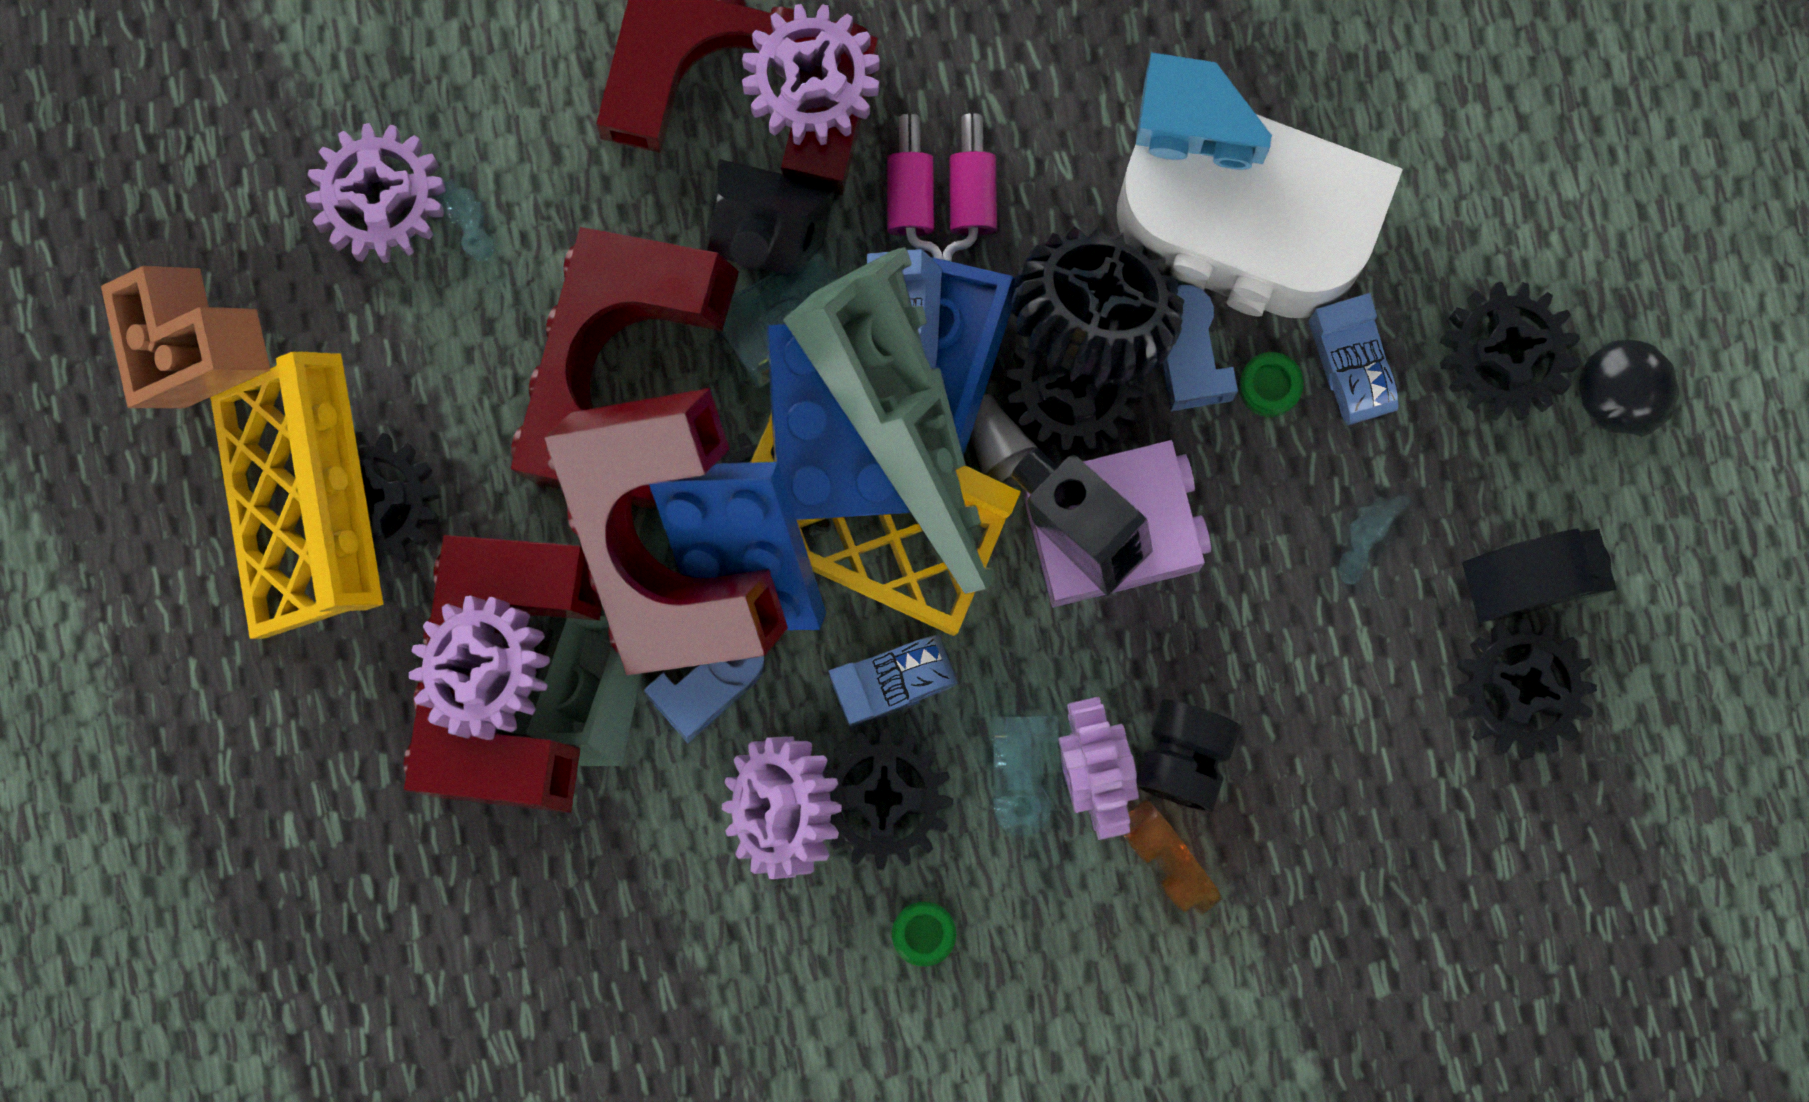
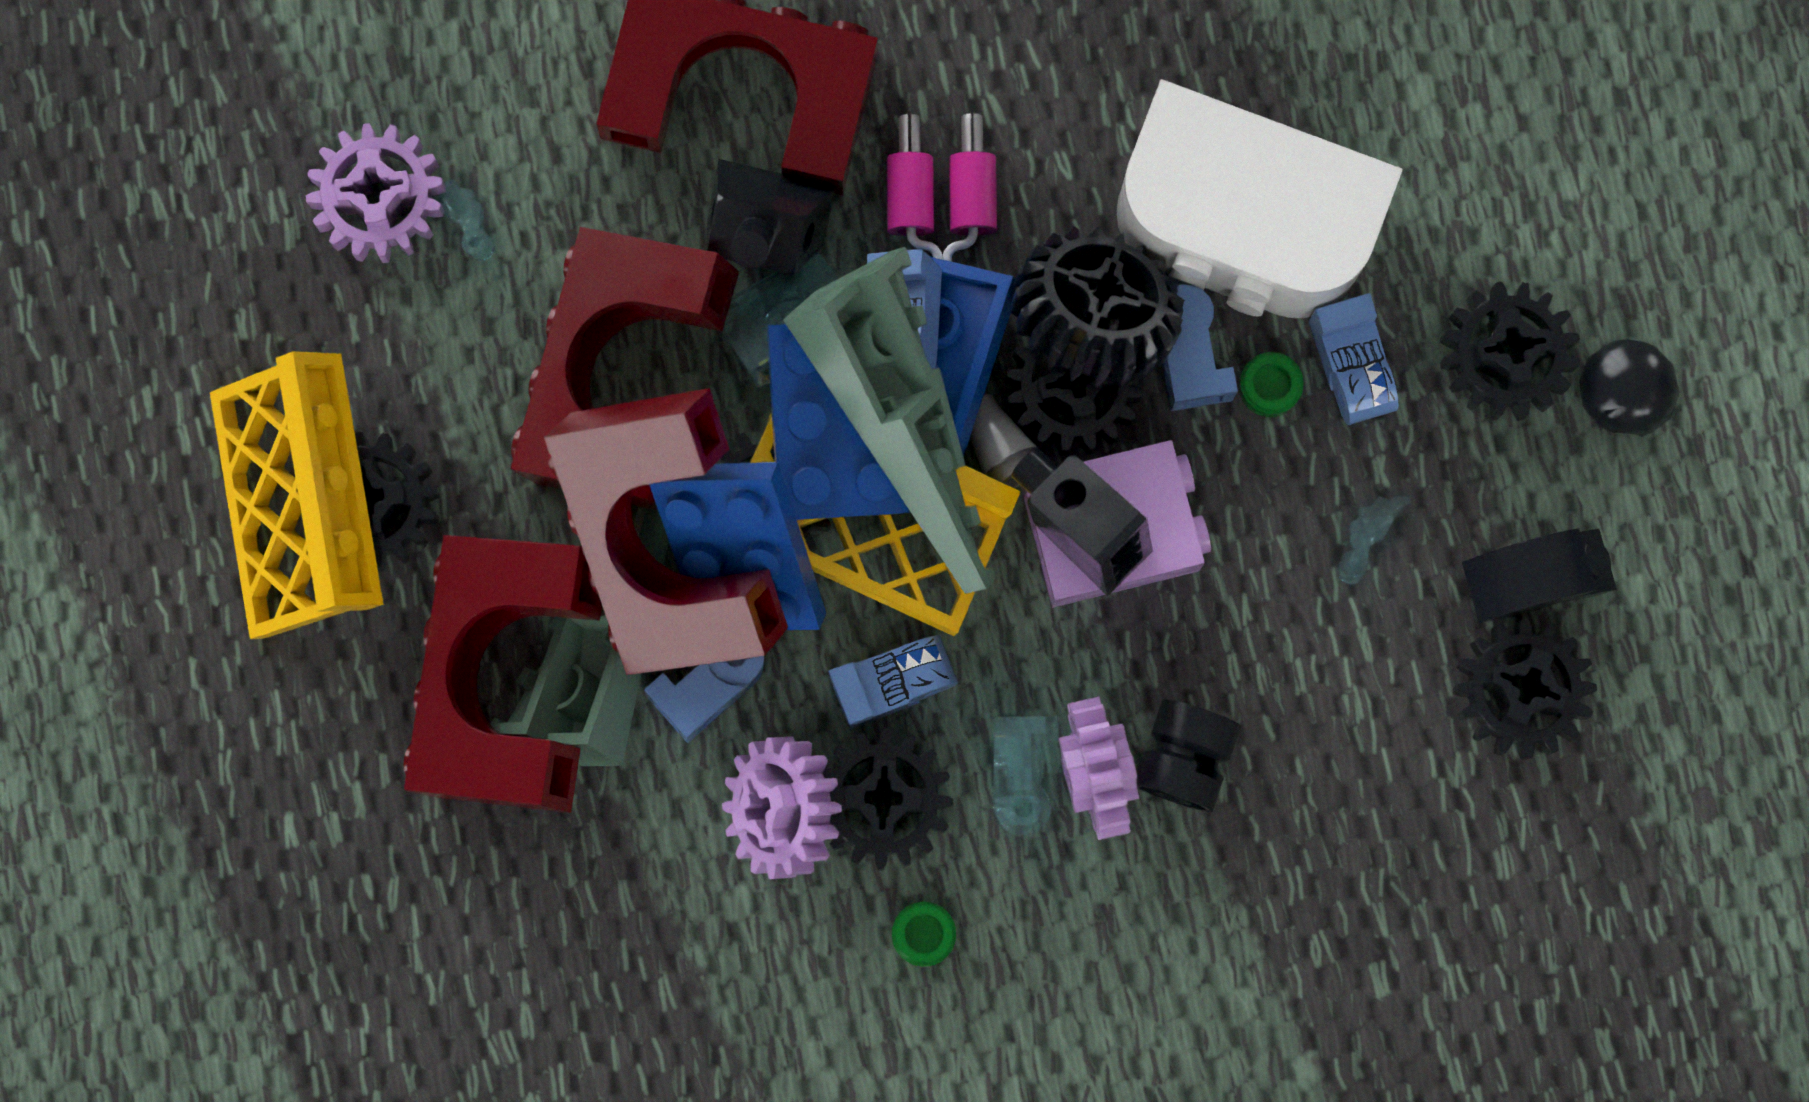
nougat brick [101,266,270,408] -> none
lavender gear [409,596,550,740] -> none
lavender gear [742,4,879,145] -> none
clear orange plate [1123,799,1223,916] -> none
dark azure slope [1135,53,1272,170] -> none

